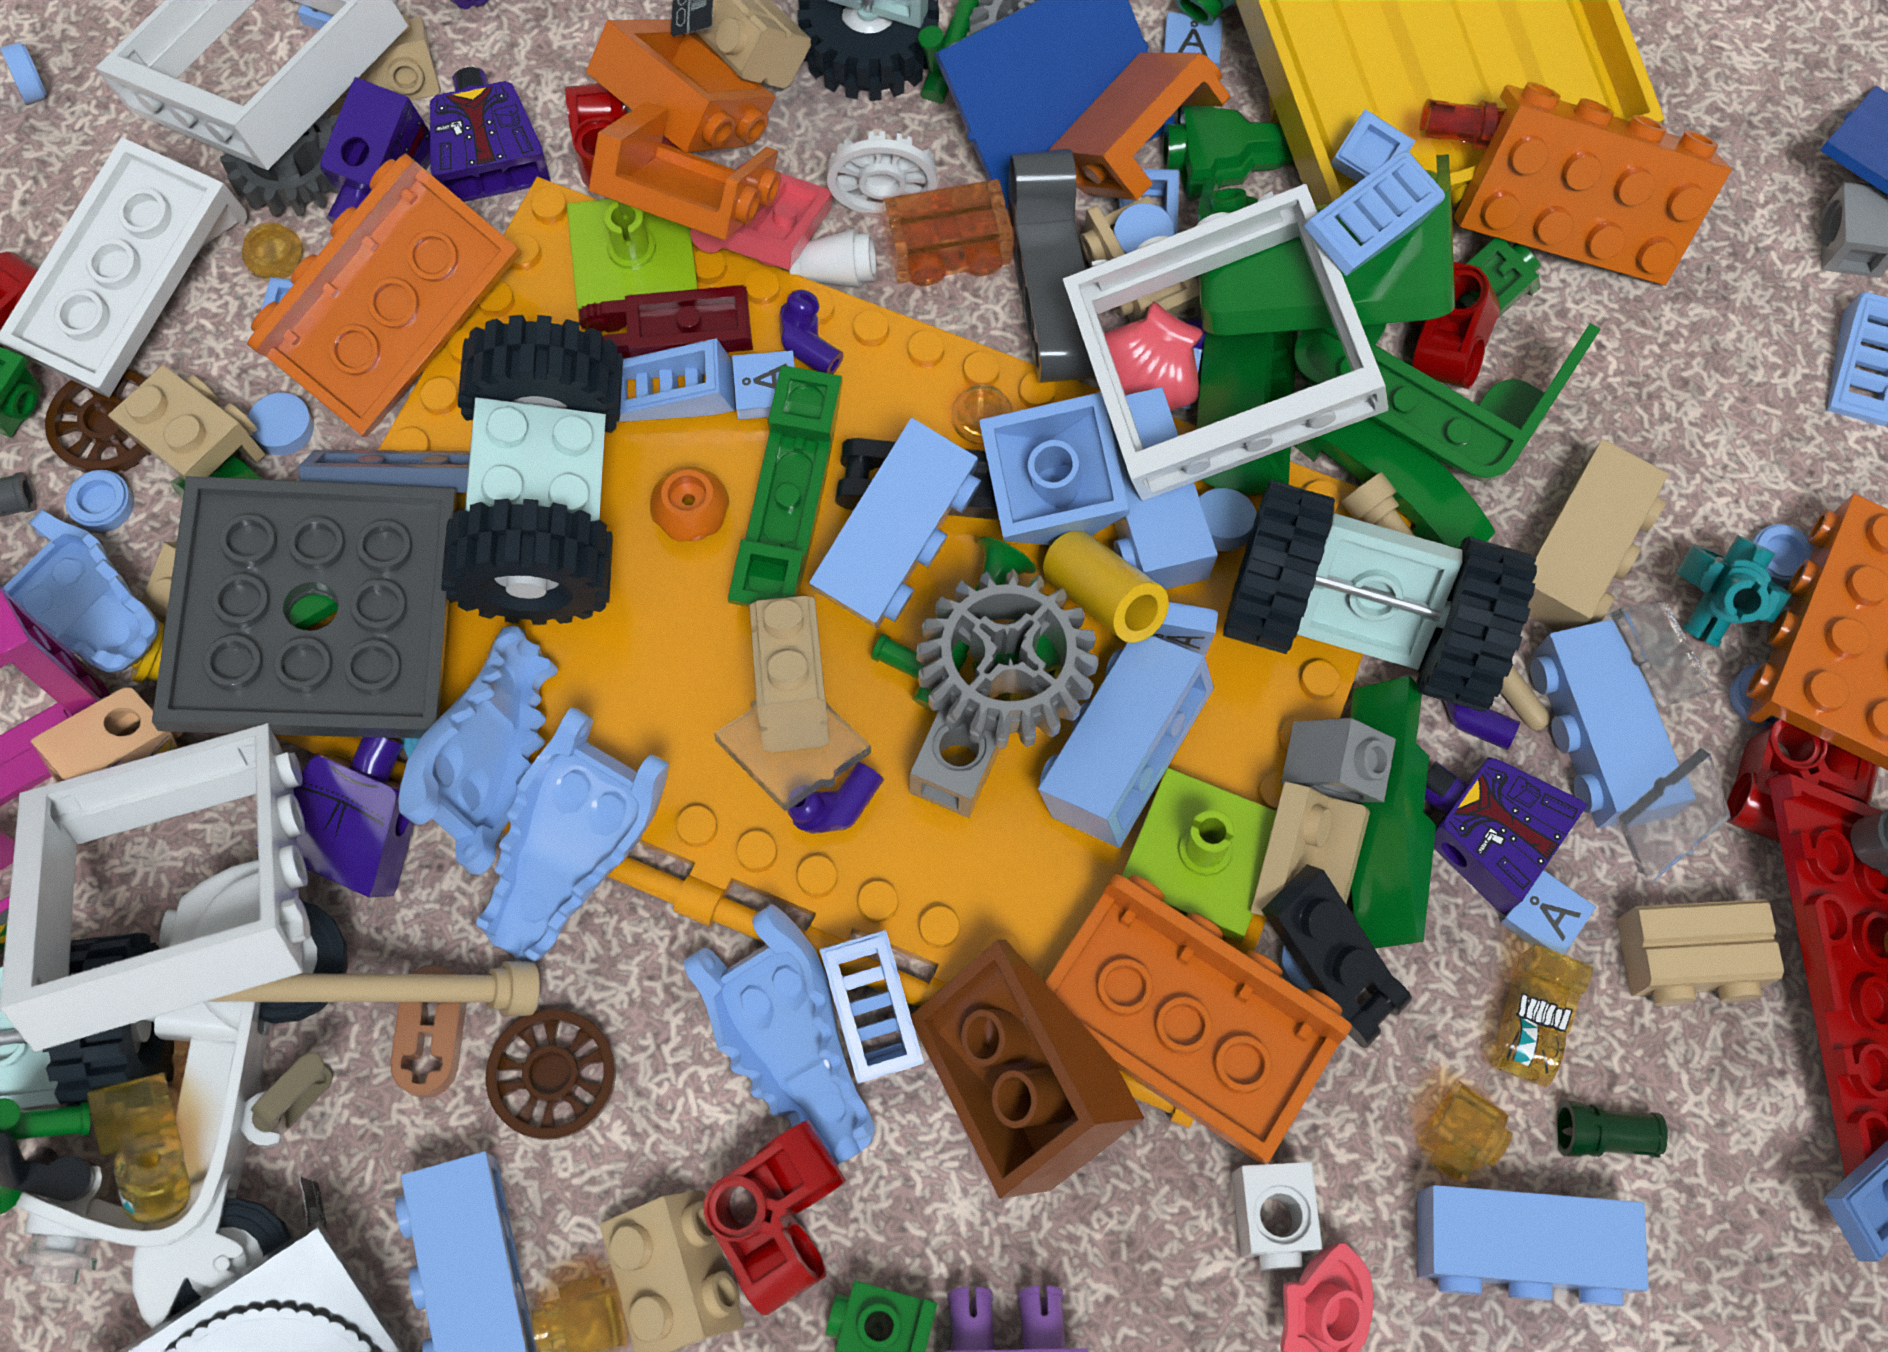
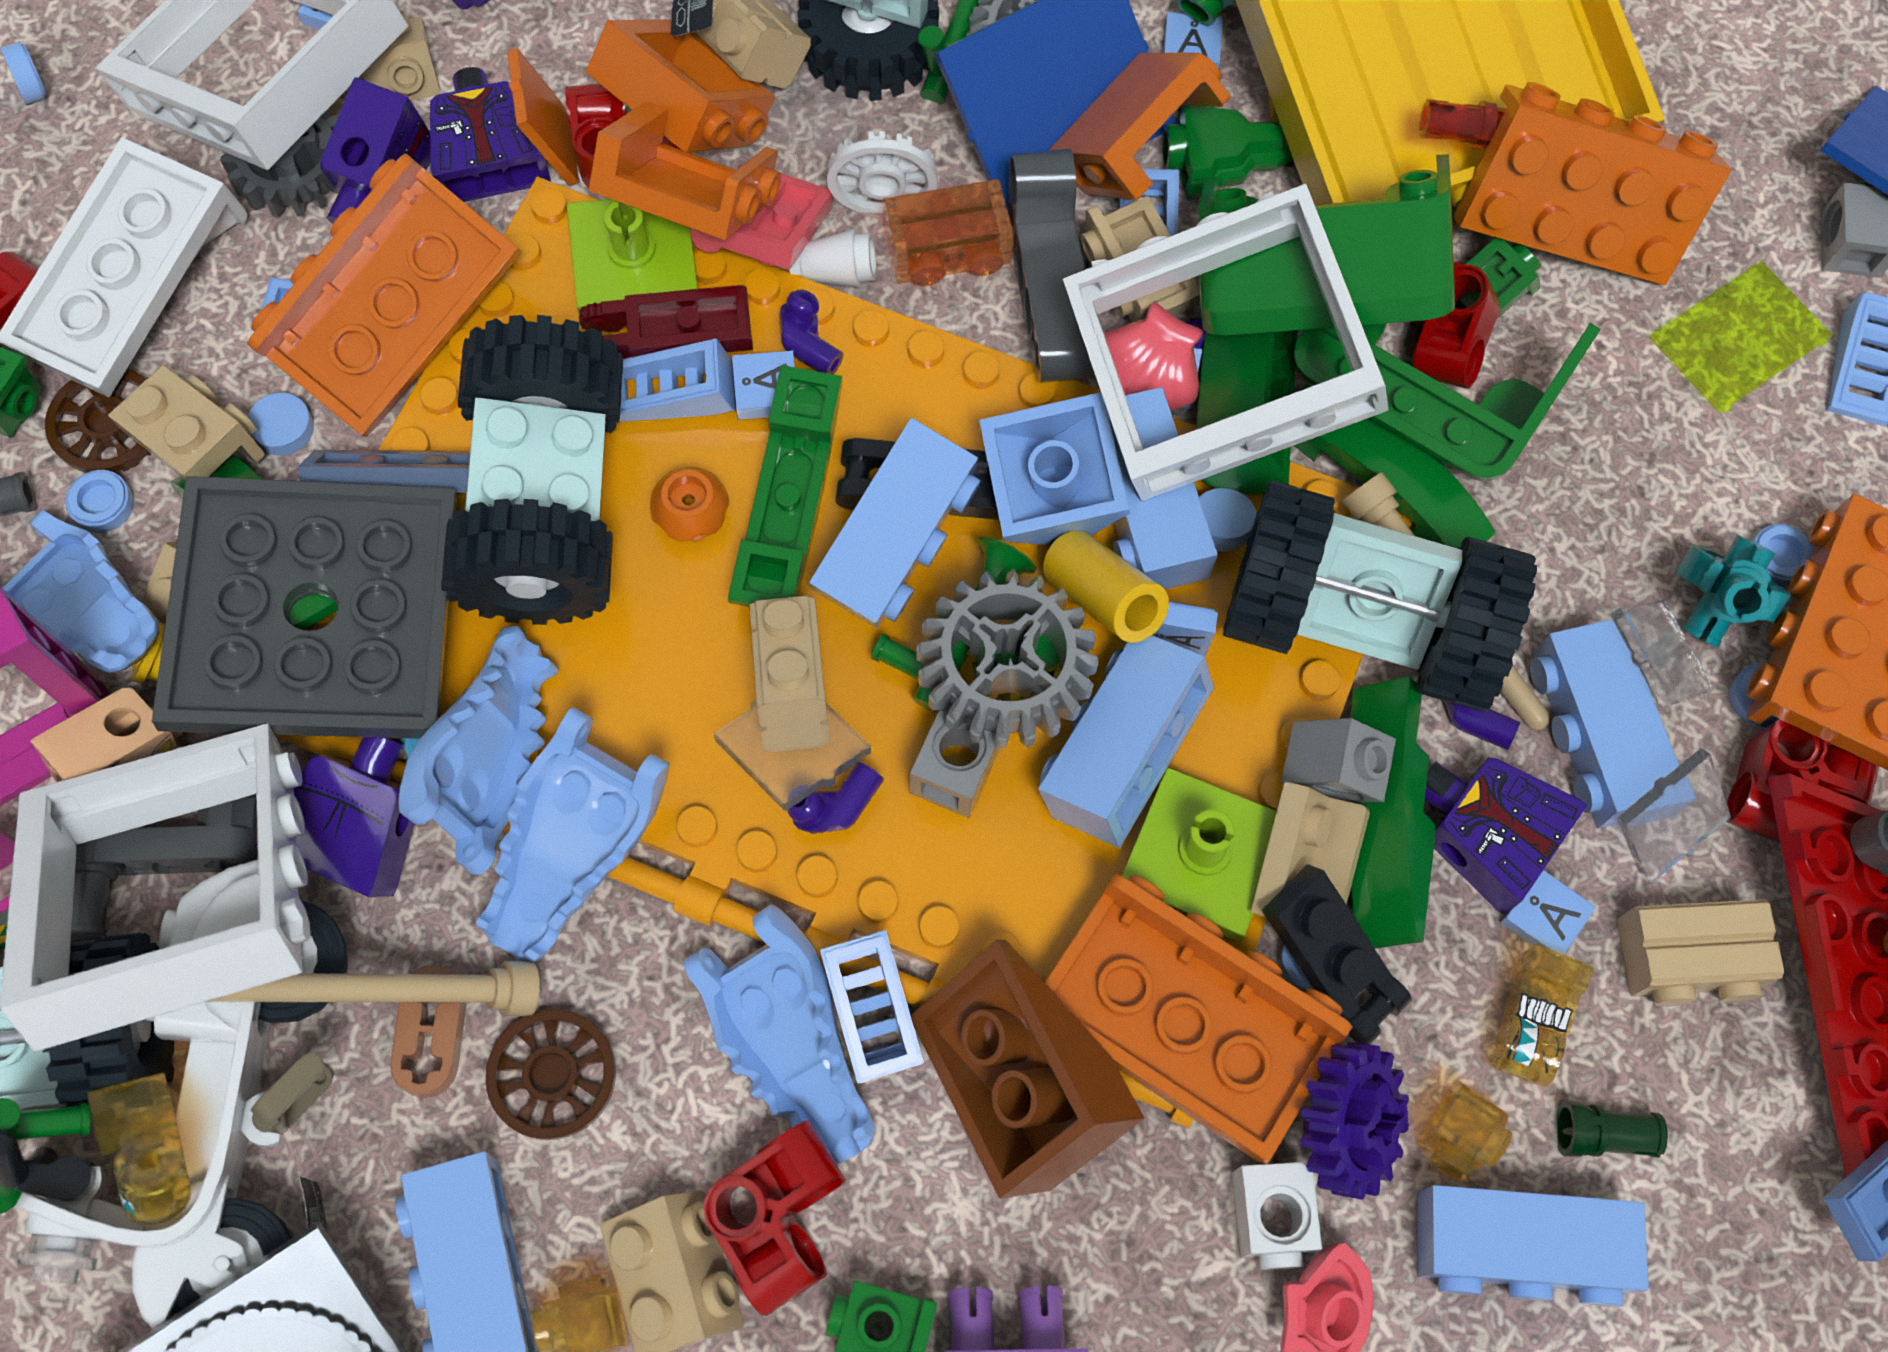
clear yellow plate [242,222,304,281] -> none
clear yellow plate [951,384,1013,445] -> none
light blue tile [1114,203,1175,254] -> none
light blue slope [1304,151,1445,276] -> none
light blue tile [1330,109,1415,183] -> none
tan brick [1528,438,1669,632] -> none
none -> dark grey beam [71,797,258,940]
none -> orange piece [507,48,579,186]
none -> dark purple gear [1300,1042,1409,1200]
none -> clear neon green piece [1649,261,1833,414]

